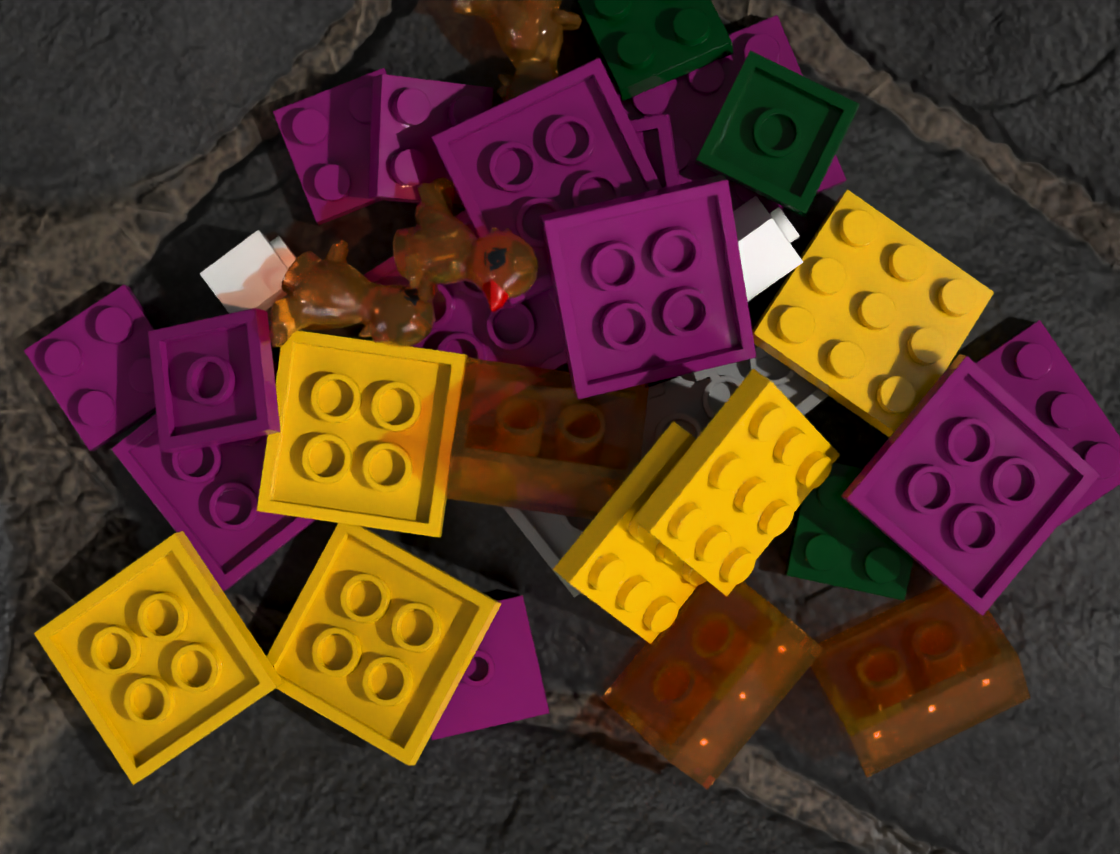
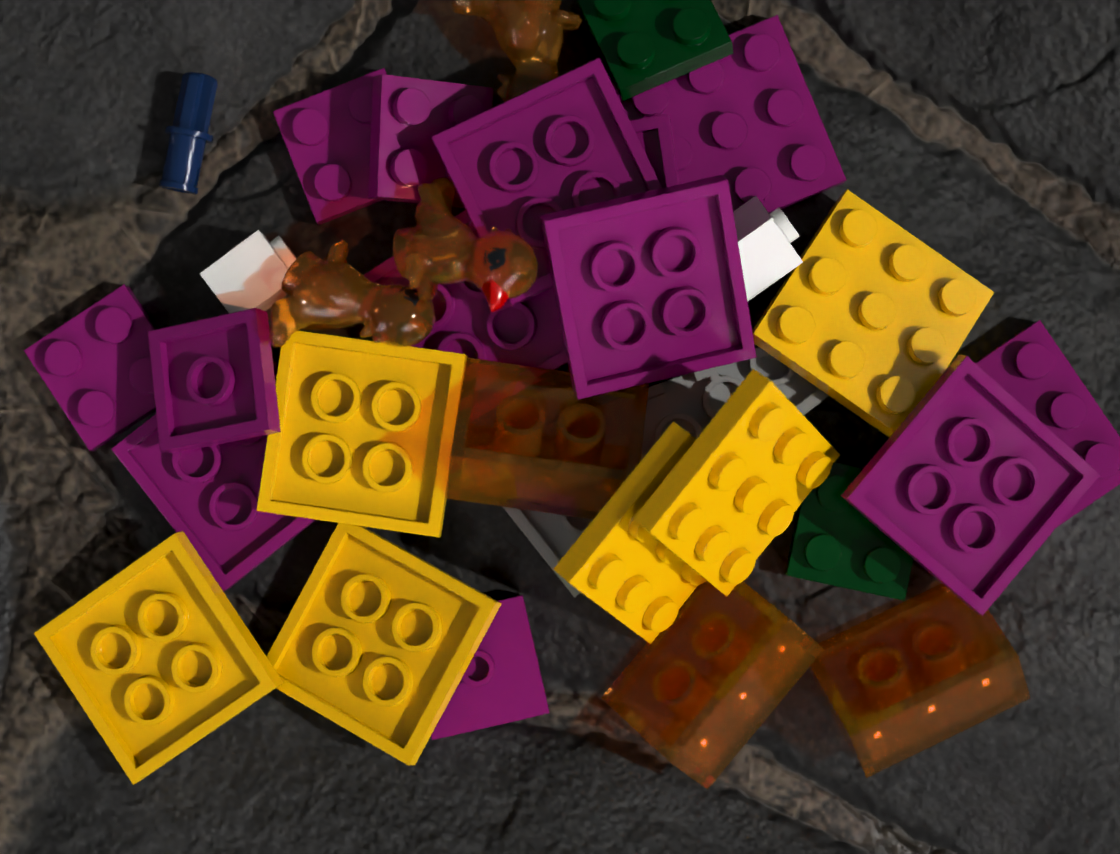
dark green plate [695,50,860,217] -> none
none -> dark blue axle [159,72,218,195]

